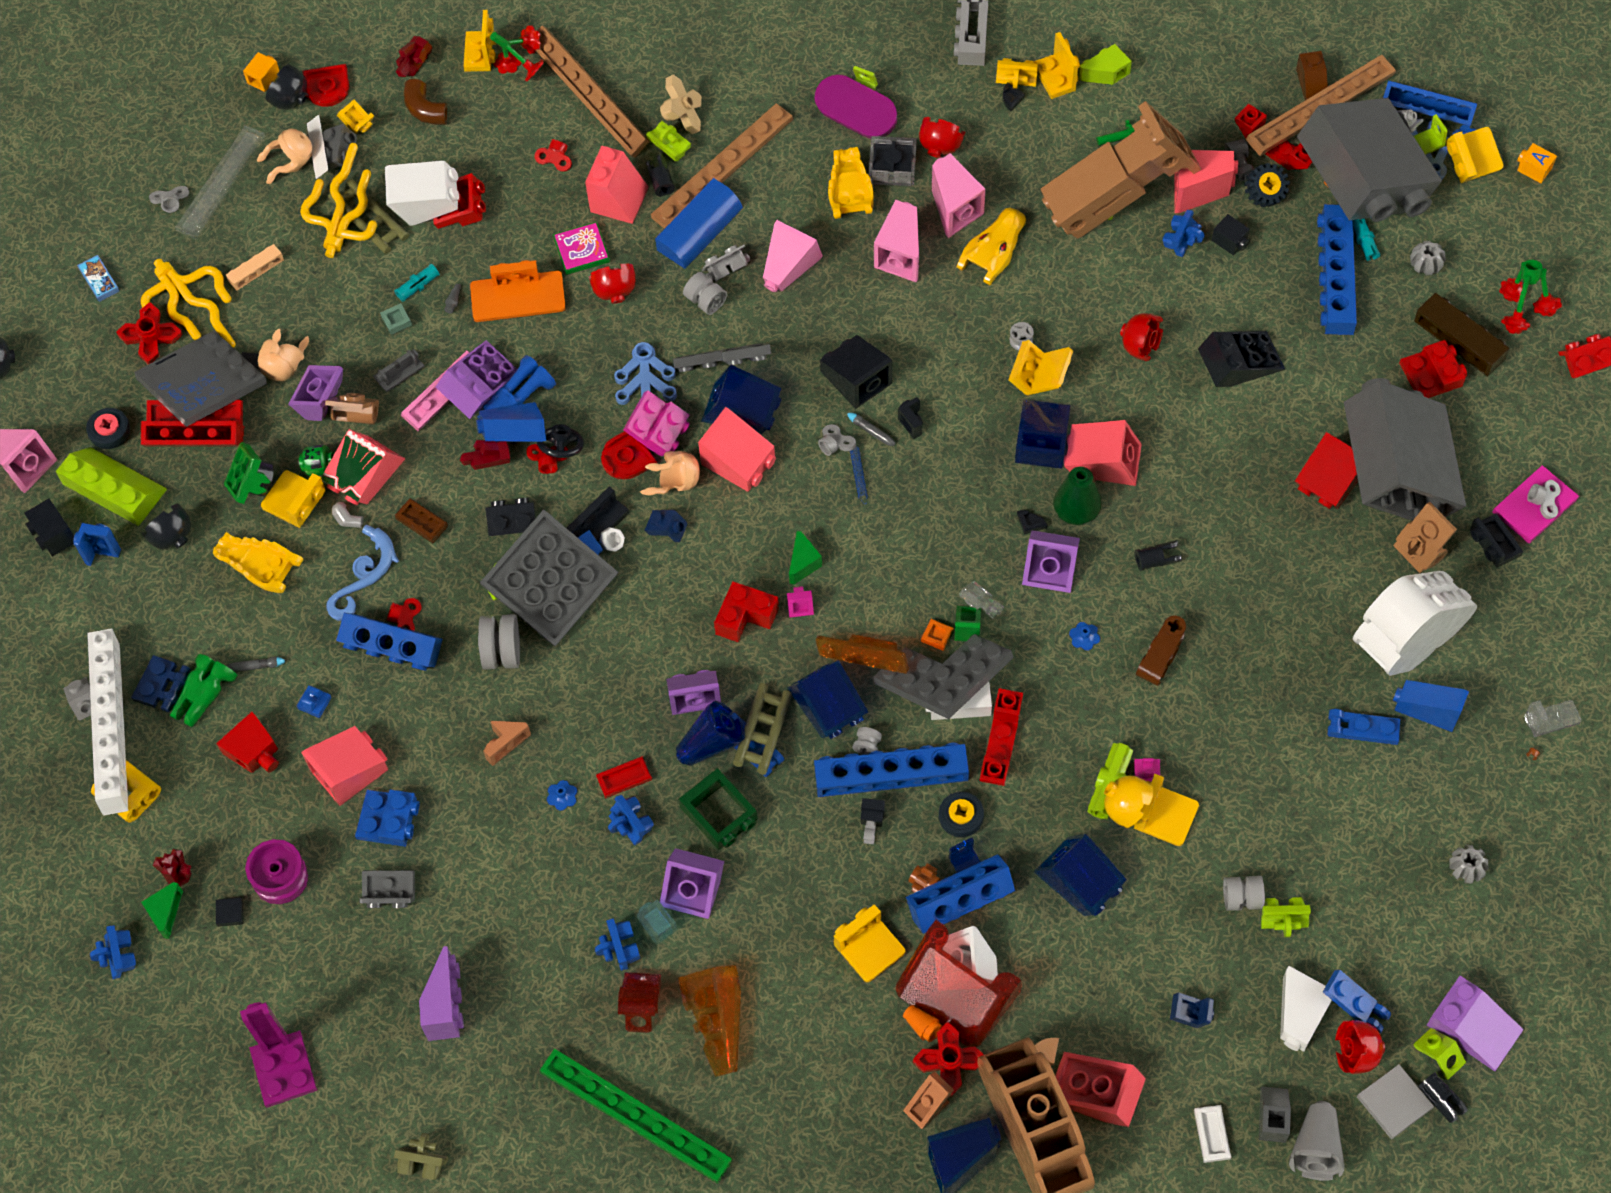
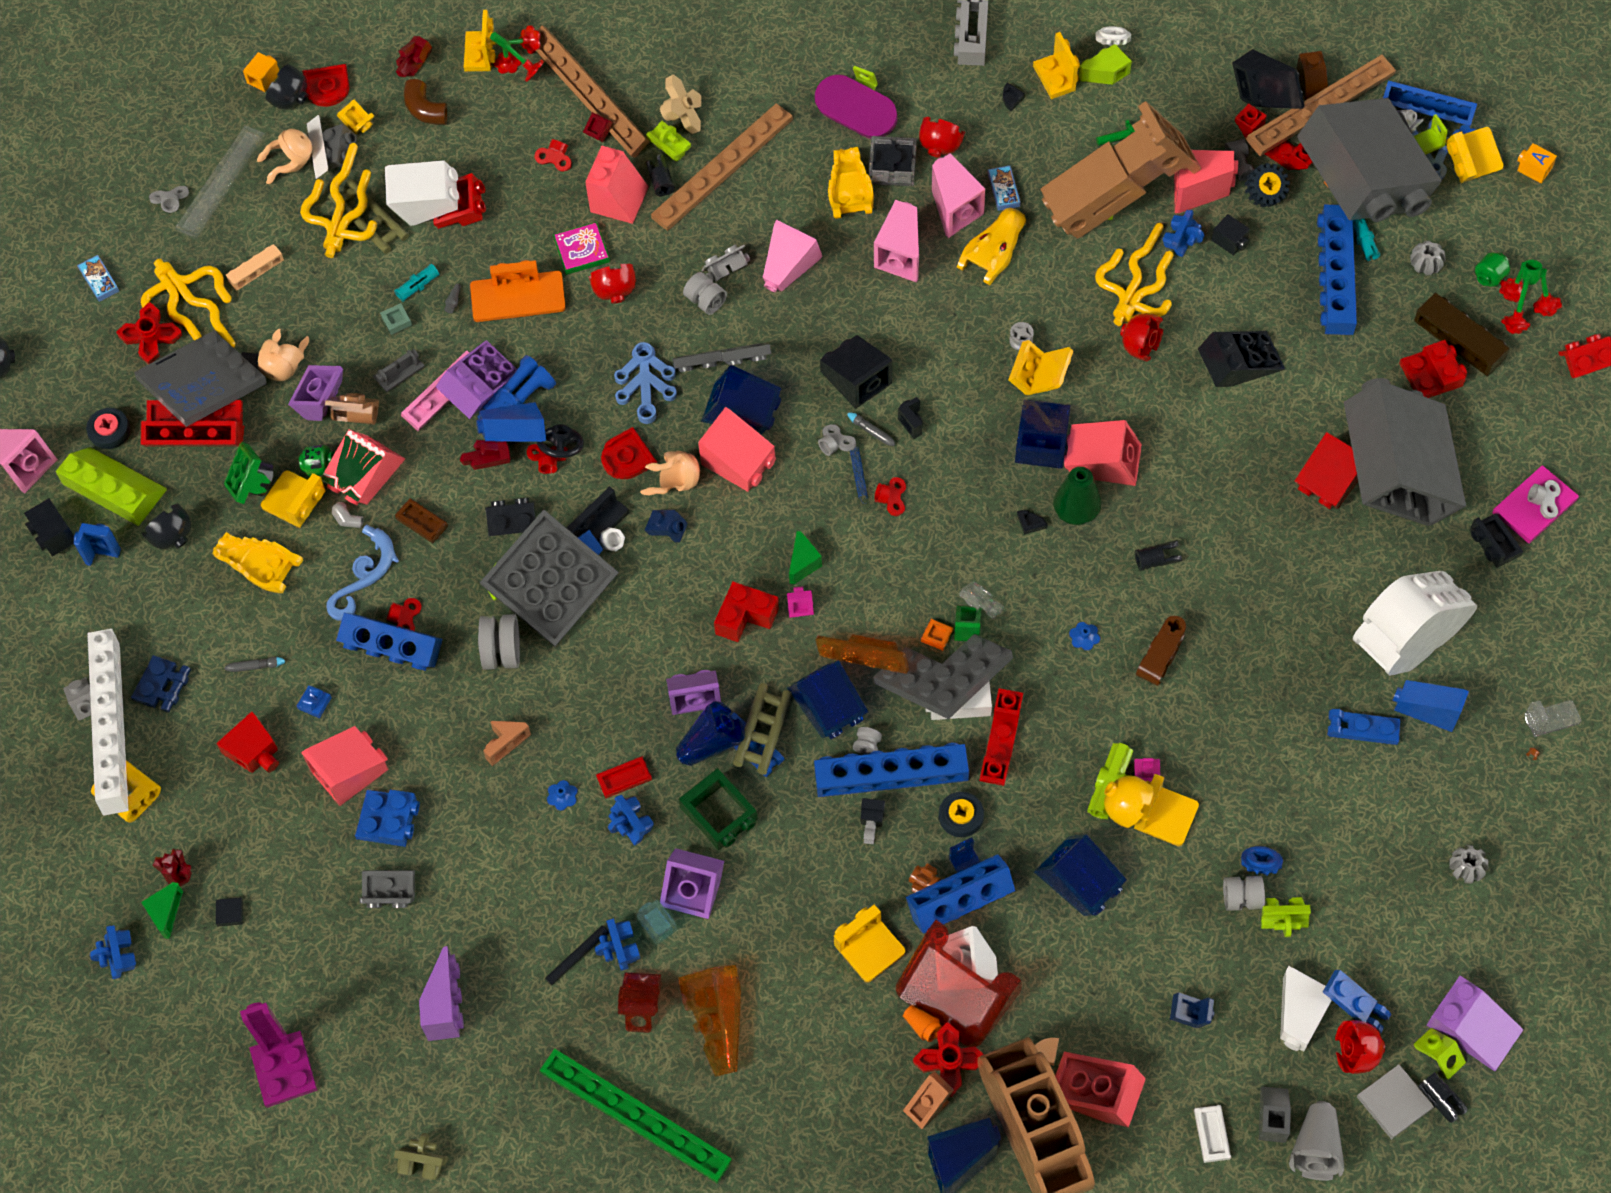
green piece [170,654,238,727] -> none
magenta wheel [245,839,308,905] -> none
dark pink plate [623,390,690,456] -> none
blue brick [655,178,743,269] -> none
yellow hips [996,58,1038,89] -> none
medium lavender slope [1022,530,1080,593] -> none
medium nougat piece [1393,502,1457,573] -> none
none -> black bar [545,925,609,986]
none -> dark red tile [583,112,613,142]
none -> red piece [874,477,906,516]
none -> tile [988,166,1020,211]
none -> yellow plant [1095,223,1174,326]
none -> white gear [1096,26,1131,46]
none -> black slope [1232,49,1305,109]
none -> blue gear [1241,846,1283,876]
none -> green head [1475,252,1510,287]

